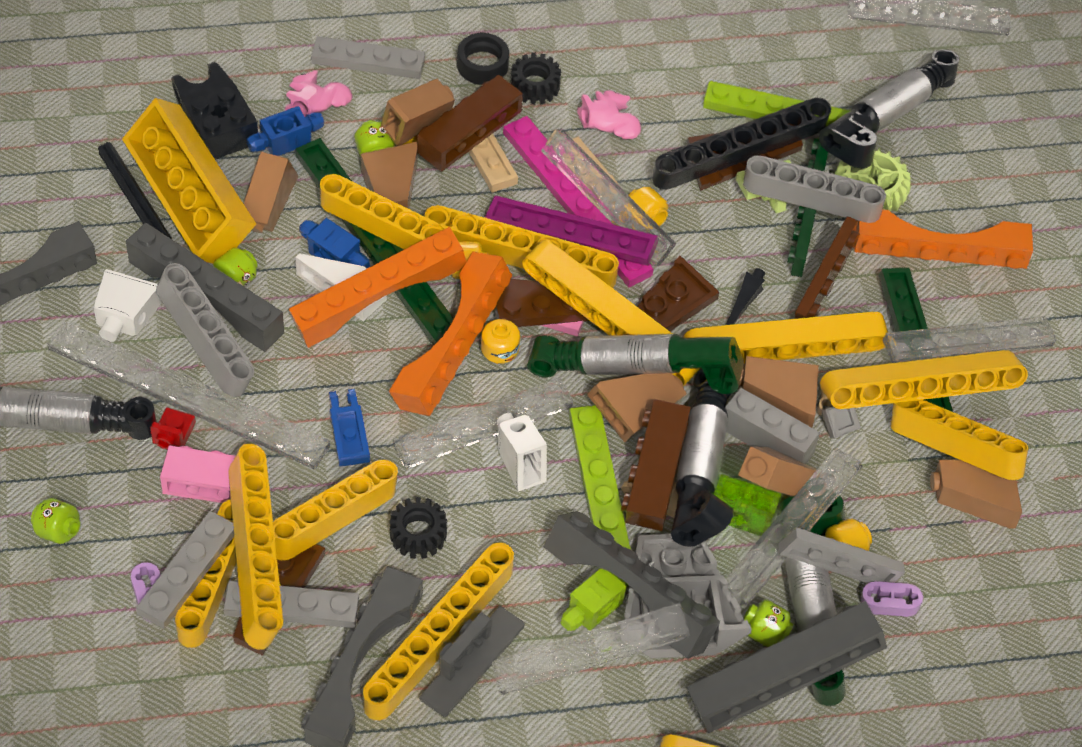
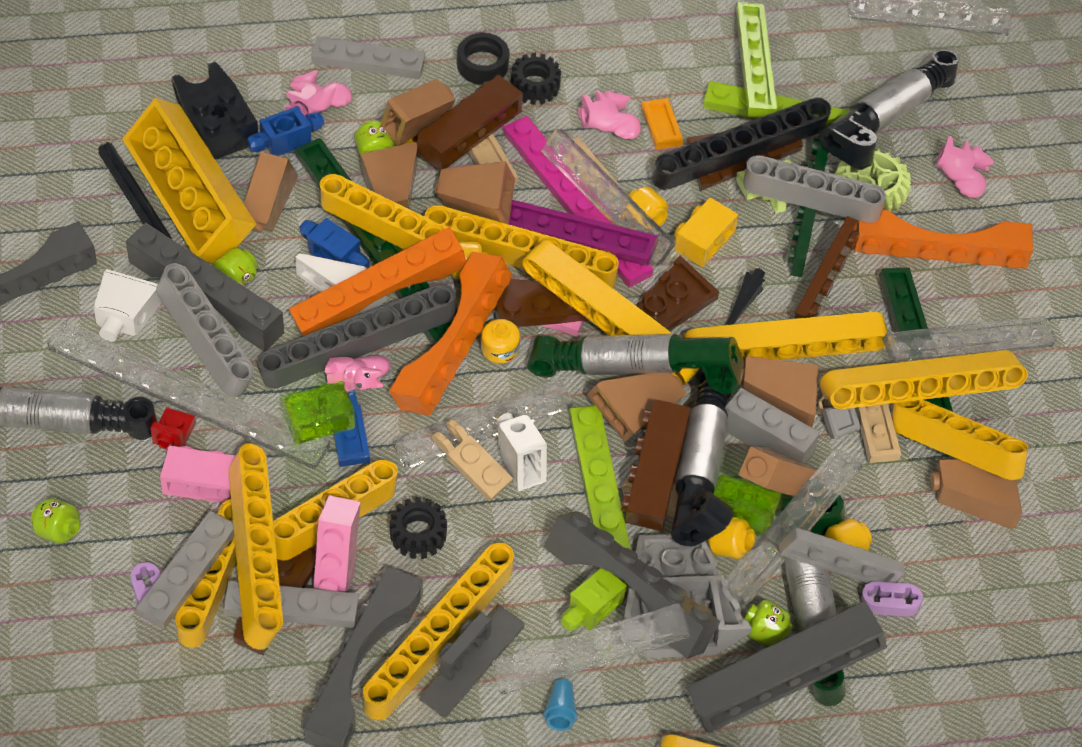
none -> dark grey beam [258,284,457,389]
none -> clear neon green brick [283,382,355,445]
none -> bright pink brick [314,495,360,592]
none -> bright pink animal [325,355,391,393]
none -> tan hinge [432,419,513,501]
none -> medium nougat slope [436,161,515,224]
none -> dark azure cone [544,679,577,731]
none -> light orange tile [641,98,683,150]
none -> yellow brick [674,197,739,268]
none -> yellow head [706,517,755,559]
none -> lime plate [736,2,777,118]
none -> tan plate [855,404,901,463]
none -> bright pink animal [935,136,994,198]

